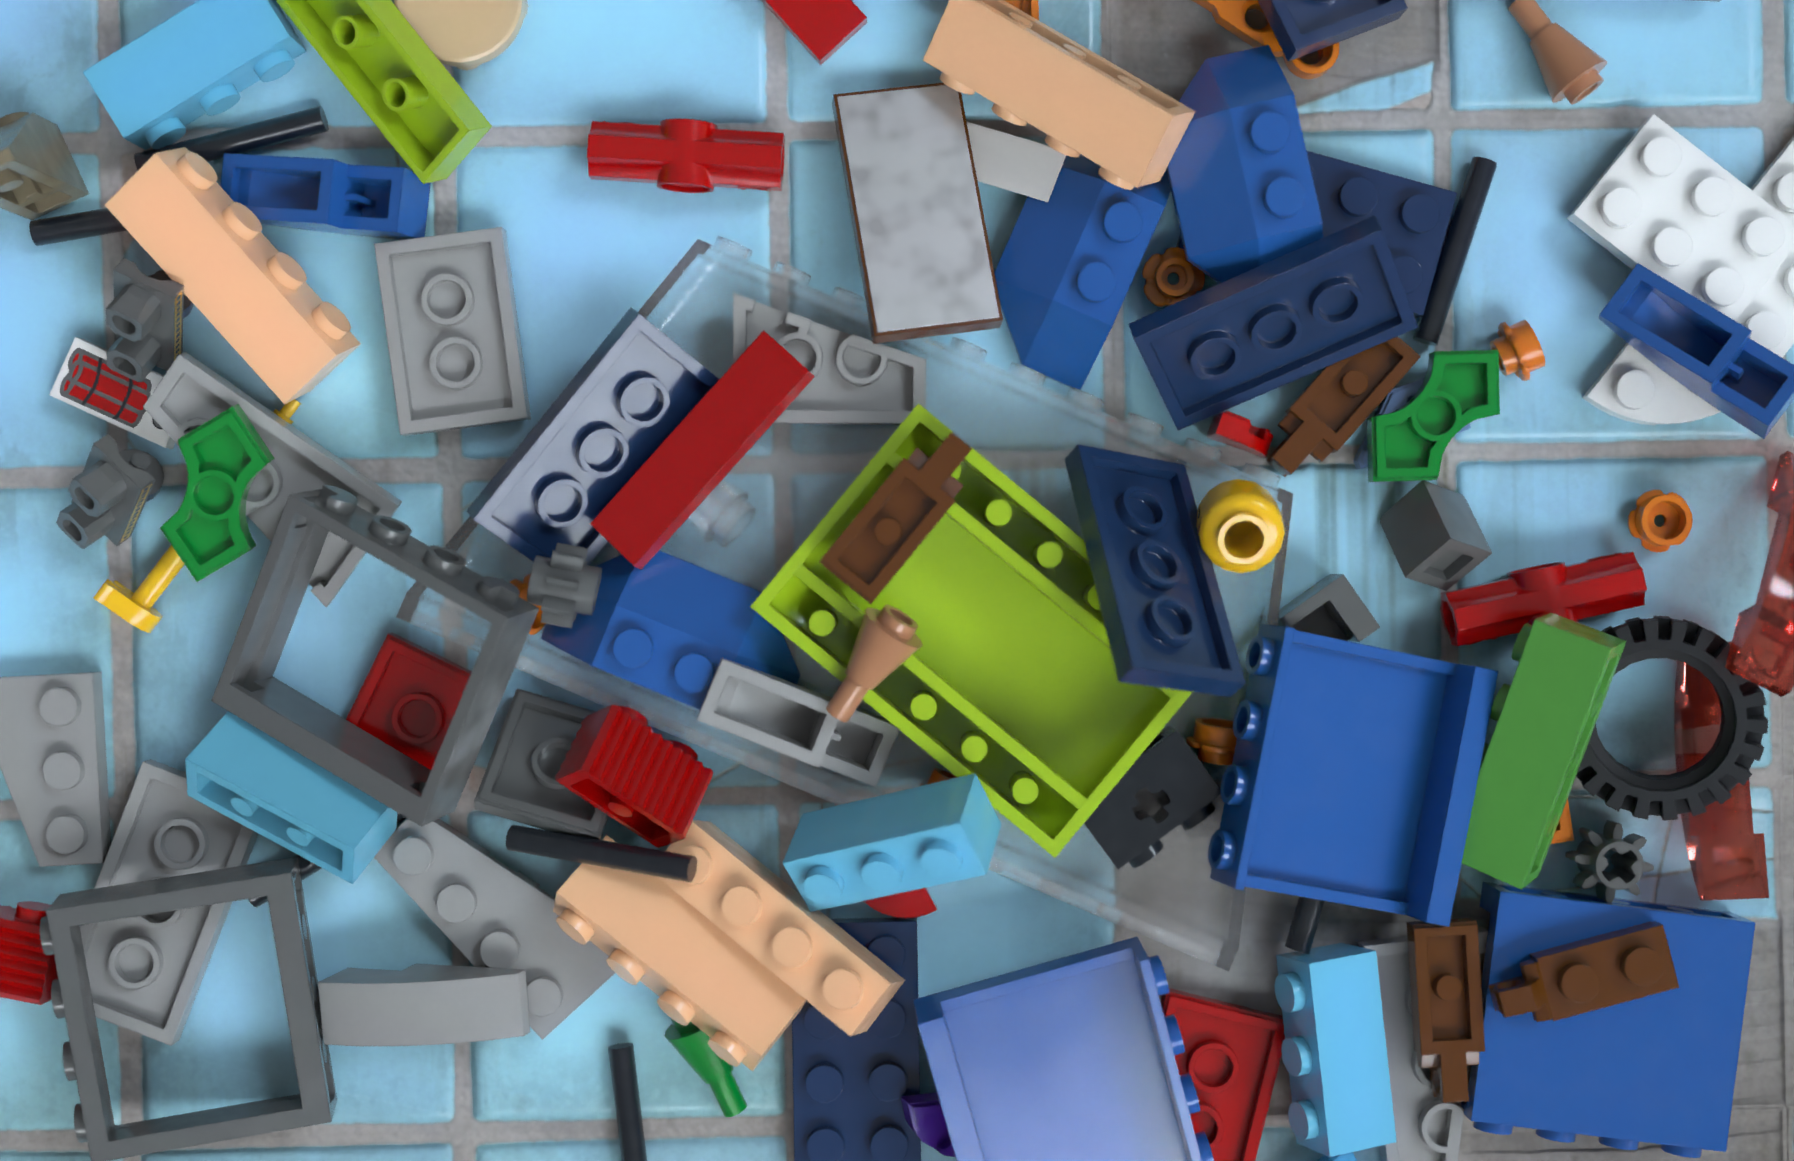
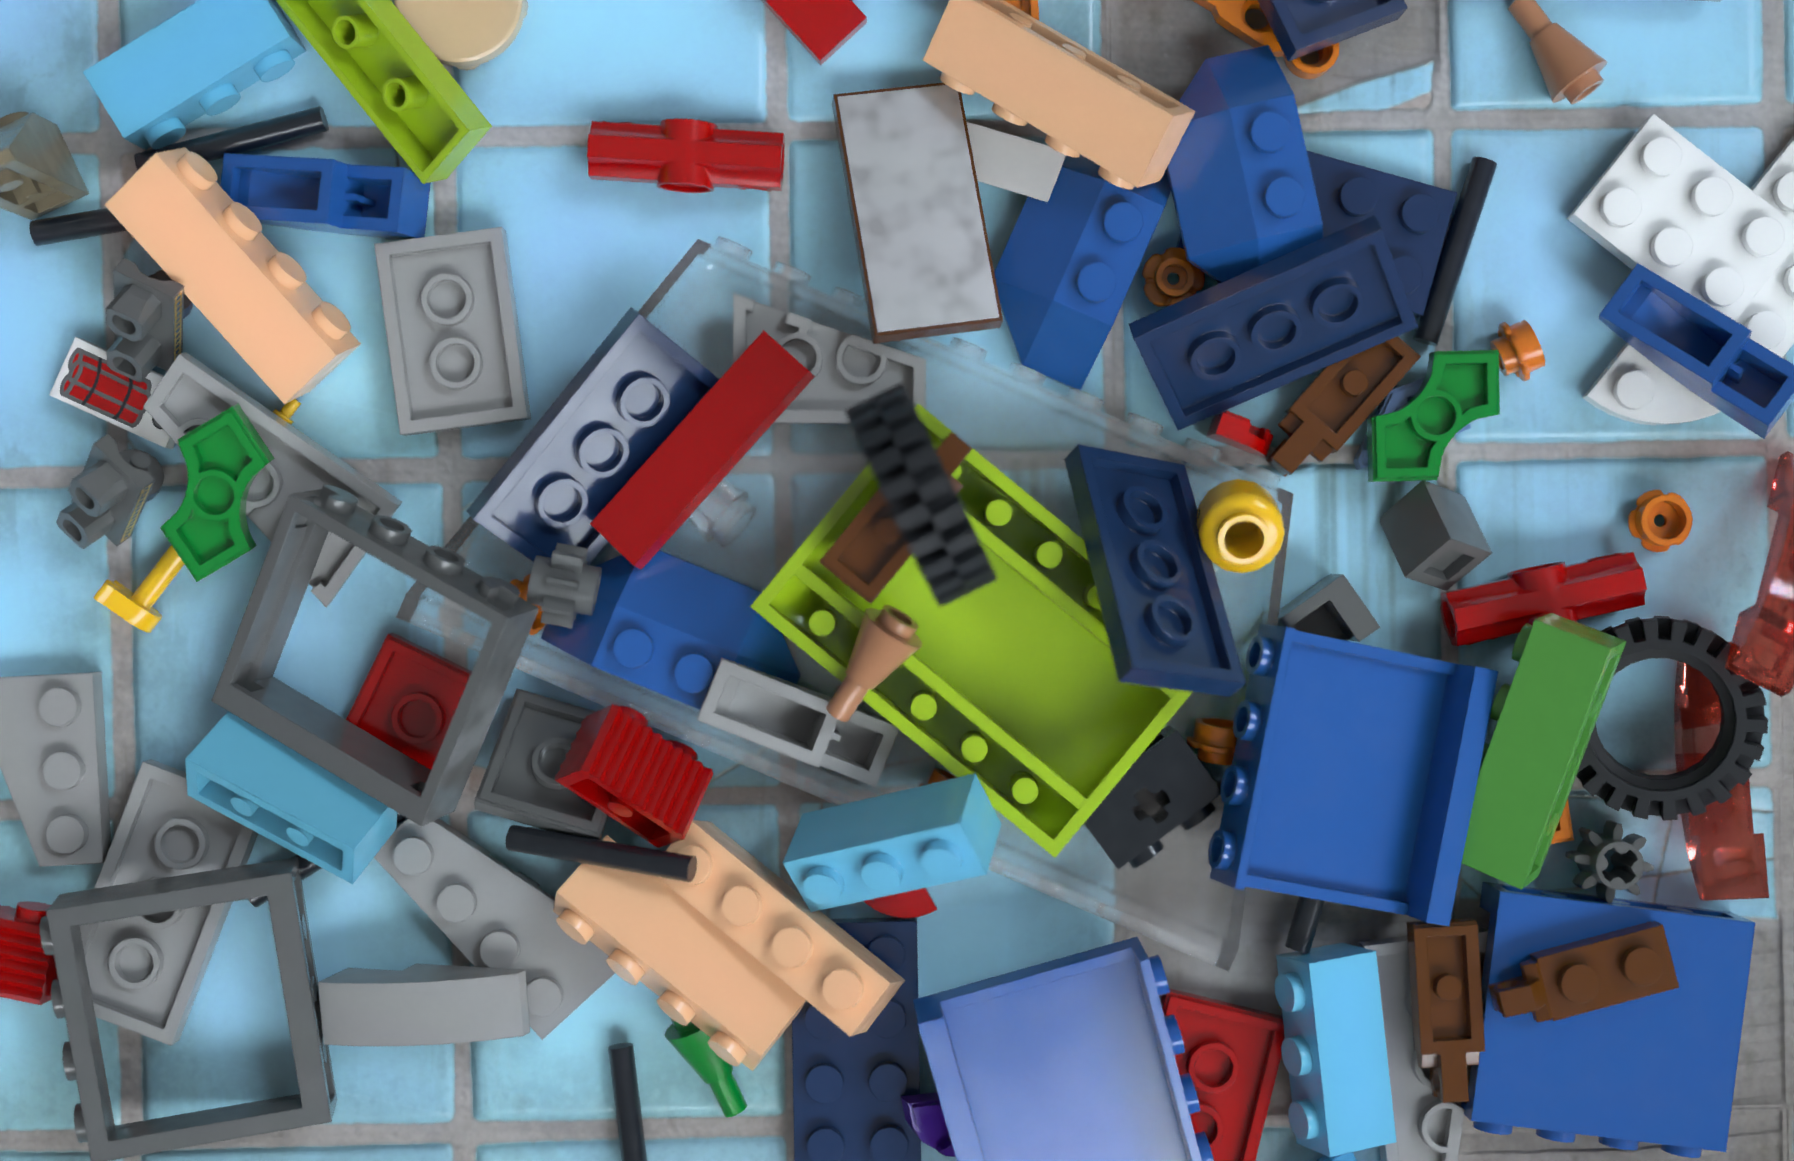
none -> black tyre [845,382,998,607]

